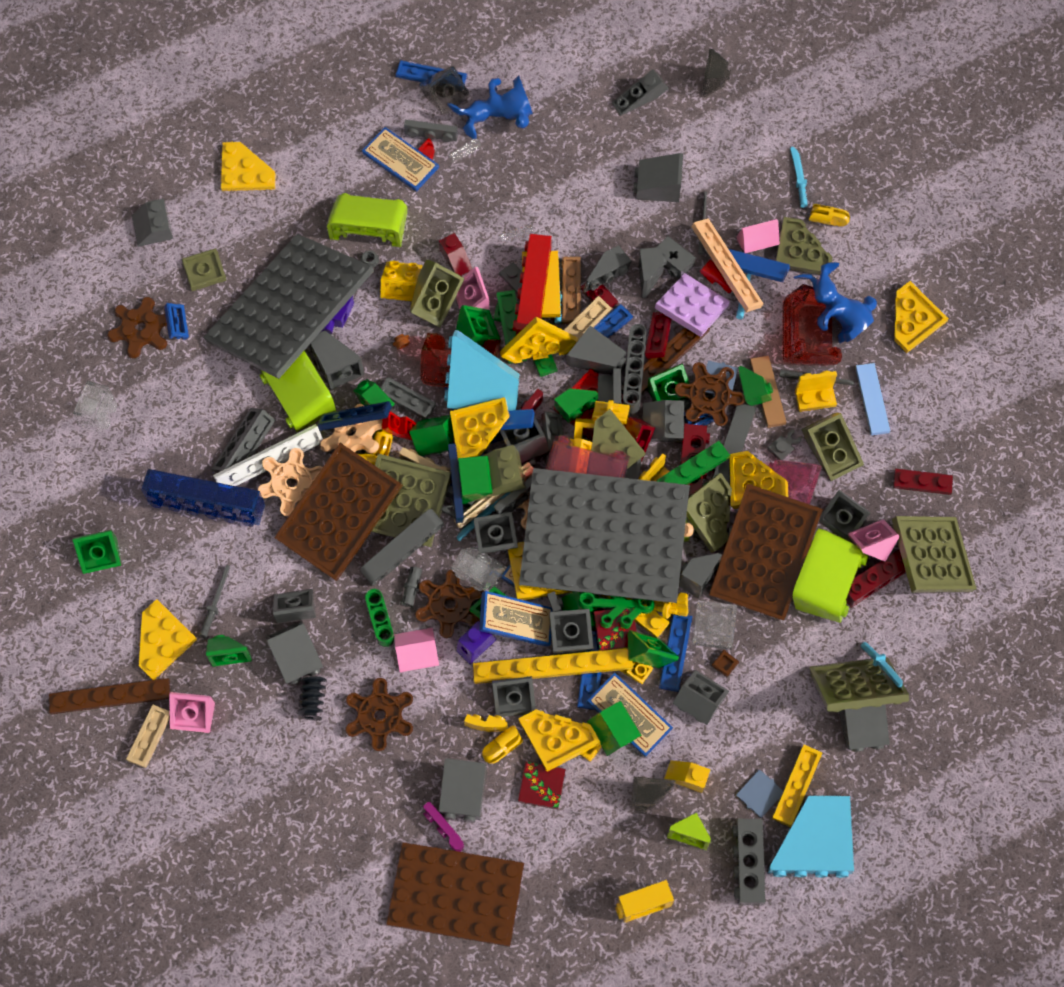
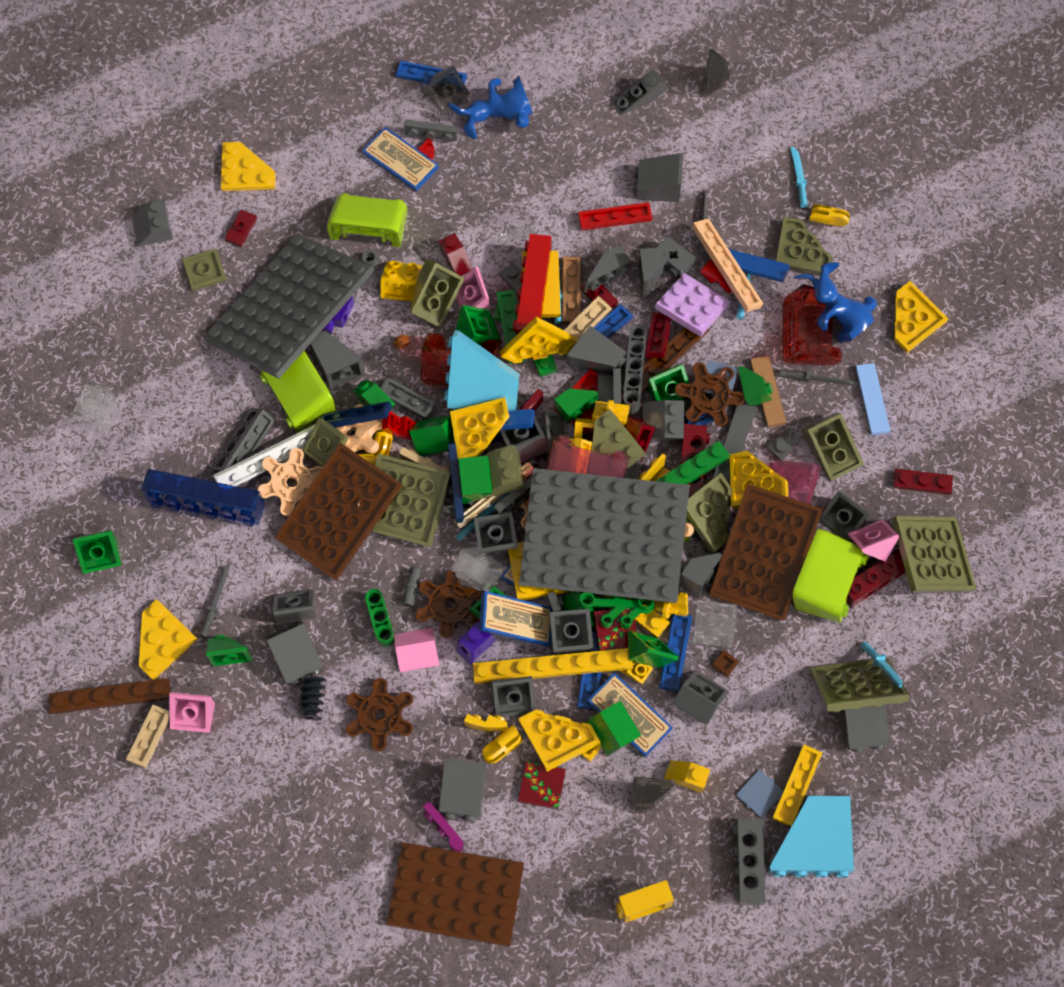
reddish brown plate [107,297,168,358] -> none
blue tile [164,303,189,340] -> none
dark grey beam [360,509,444,586] -> none
clear axle [449,138,481,163] -> none
lime slope [667,813,711,850] -> none
bright pink slope [736,219,780,253] -> none
yellow bracket [795,370,837,412] -> none
none -> dark red plate [225,210,258,247]
none -> olive tile [302,418,349,466]
none -> red plate [578,202,652,231]

